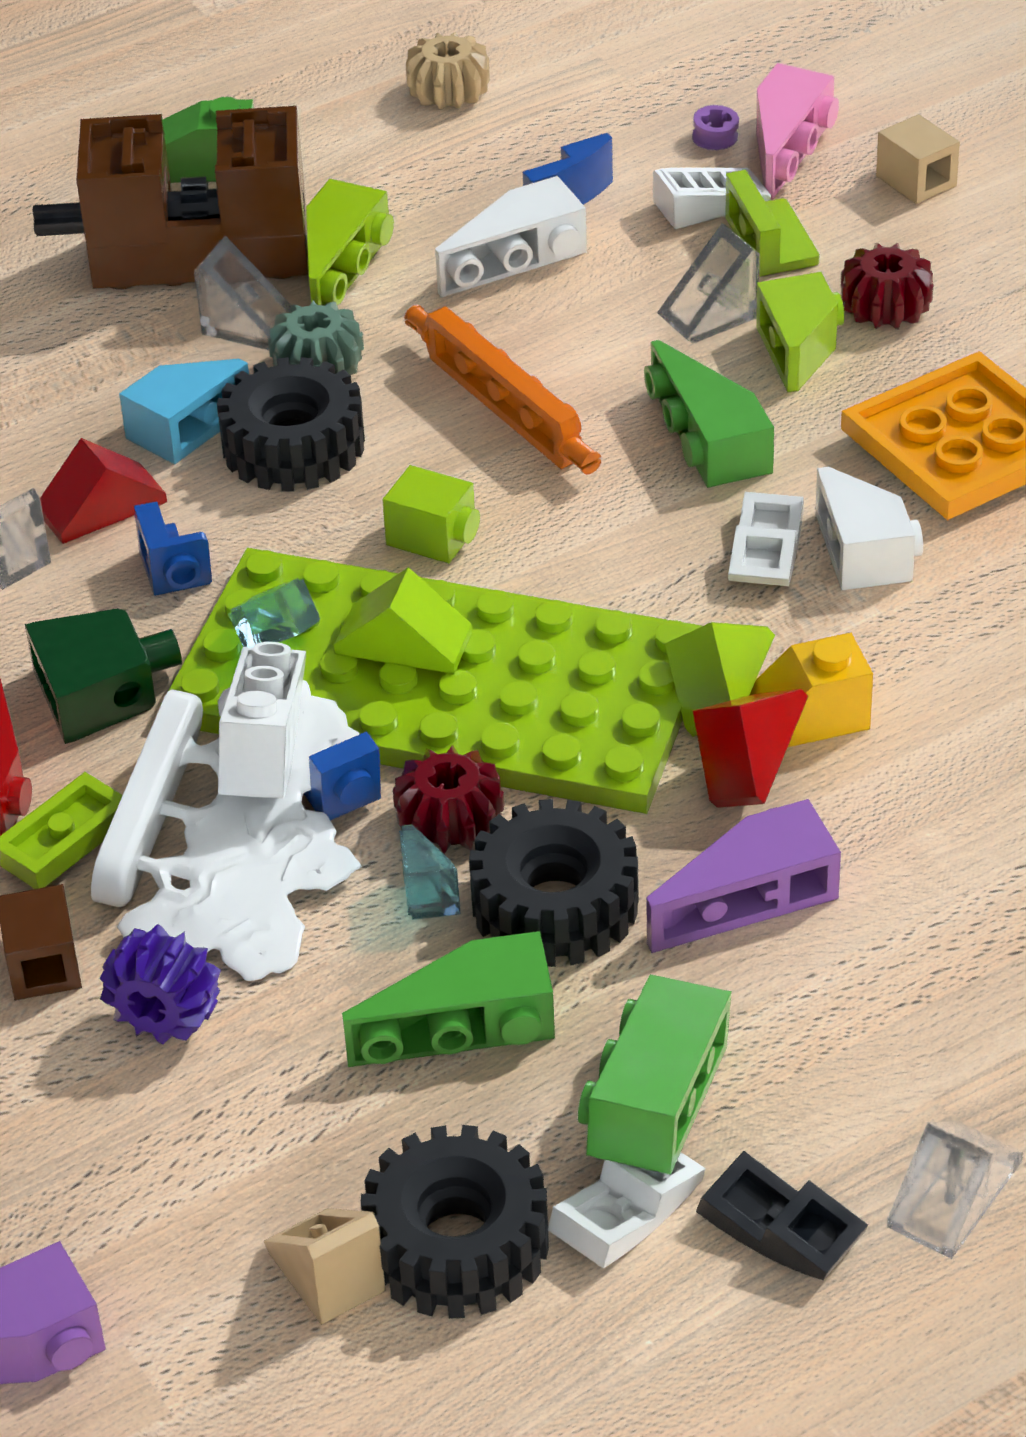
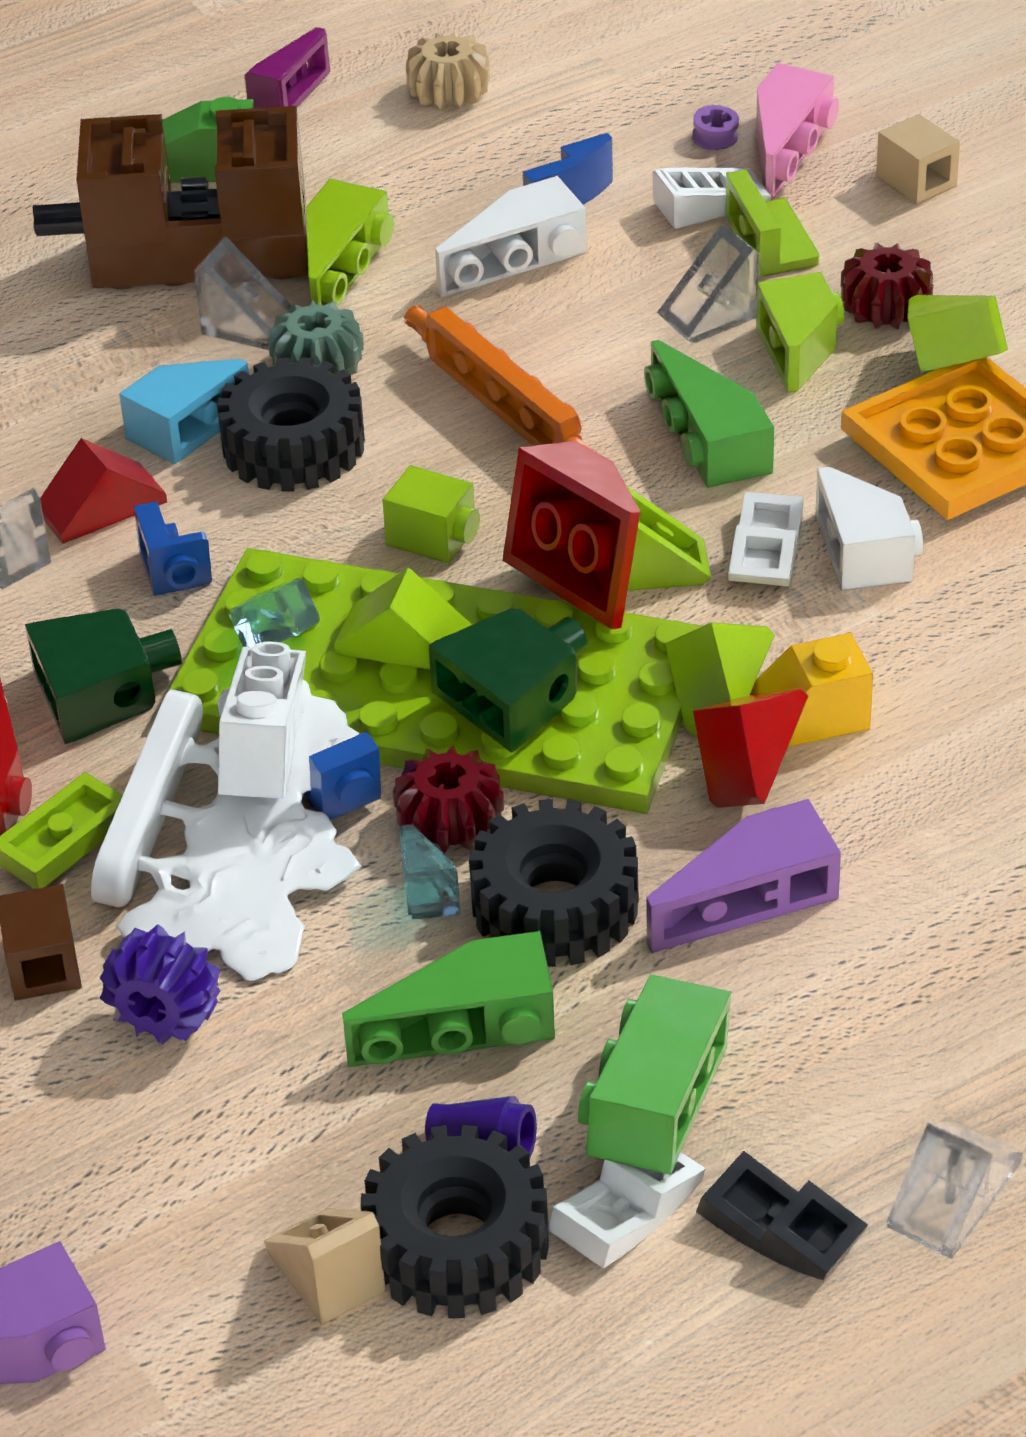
none -> magenta slope [244,27,330,108]
none -> dark purple cone [425,1096,537,1158]
none -> dark green torso [429,608,588,753]
none -> red slope [502,441,640,629]
none -> lime slope [626,485,711,591]
none -> lime slope [908,295,1008,373]

